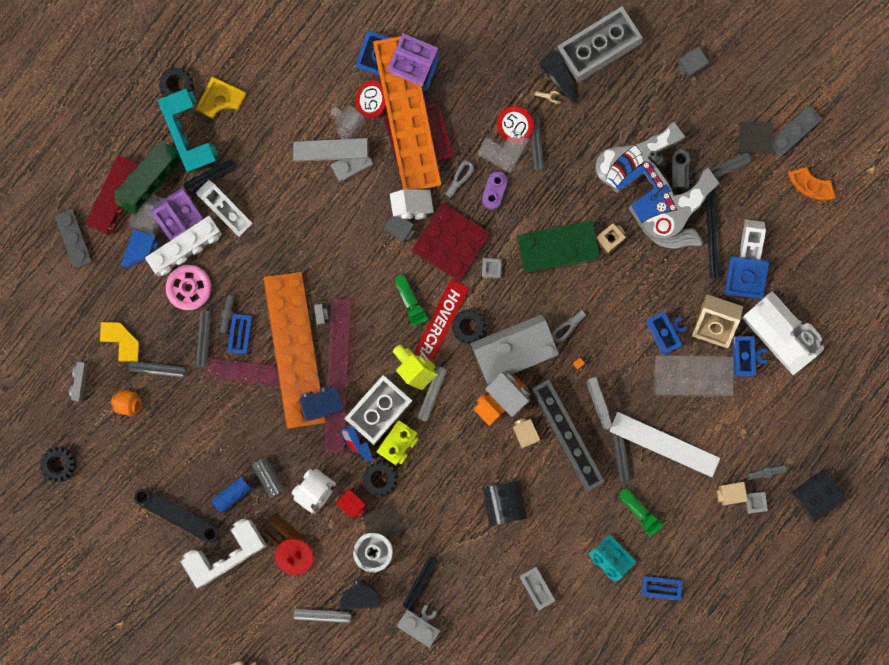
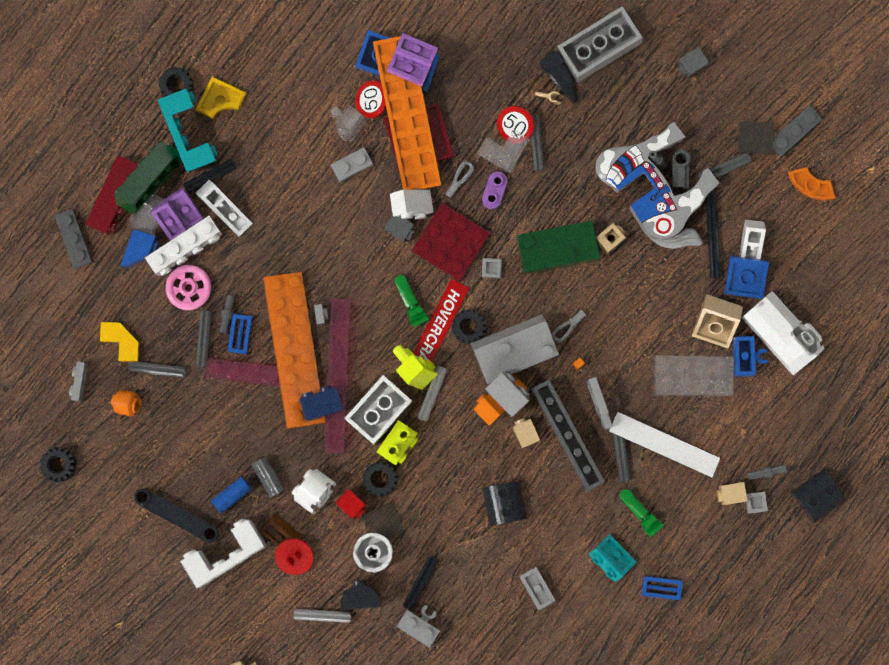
light grey tile [293,138,369,162] -> none
blue slope [341,426,373,462] -> none
blue brick [645,311,687,356] -> none

